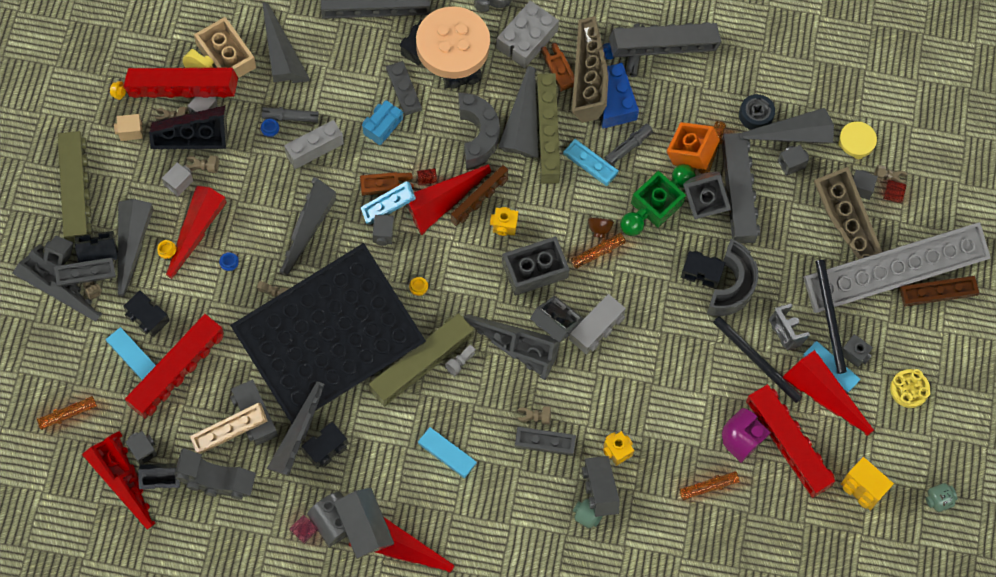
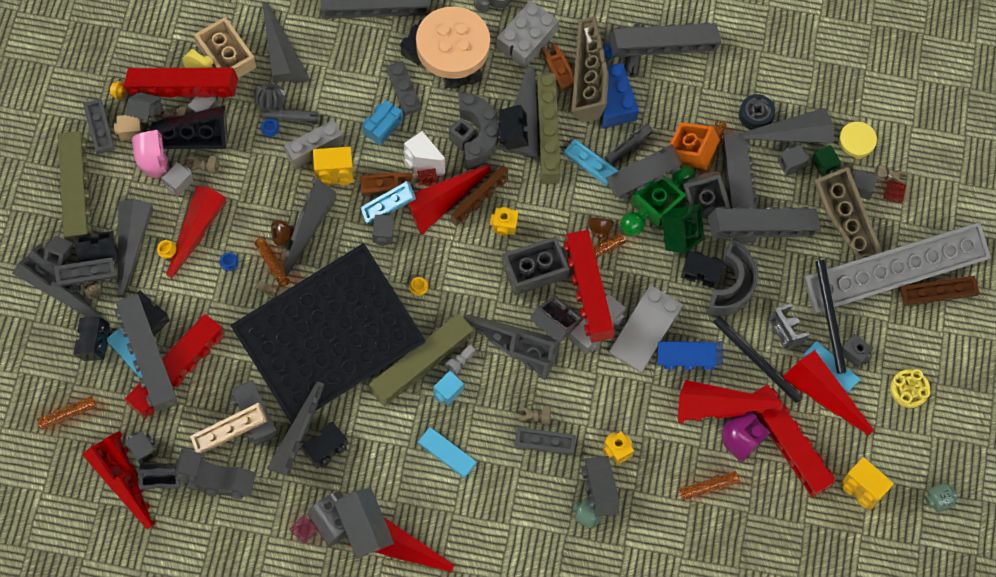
none -> black brick [73,316,110,361]
none -> dark grey plate [83,99,115,155]
none -> dark grey brick [114,294,179,412]
none -> dark grey brick [126,92,163,121]
none -> bright pink brick [132,130,170,178]
none -> dark grey gear [254,83,286,110]
none -> clear orange pin [254,237,290,287]
none -> reddish brown brick [271,220,294,246]
none -> yellow brick [313,147,354,186]
none -> white slope [403,131,445,176]
none -> medium azure brick [433,371,464,406]
none -> dark grey brick [449,117,475,151]
none -> black brick [498,105,529,150]
none -> red brick [563,229,614,343]
none -> dark grey brick [606,144,682,200]
none -> light grey slope [609,285,683,373]
none -> blue wedge [658,341,723,370]
none -> dark green slope [662,204,704,254]
none -> red wedge [677,380,783,423]
none -> dark grey brick [708,207,821,238]
none -> dark green brick [811,145,842,177]

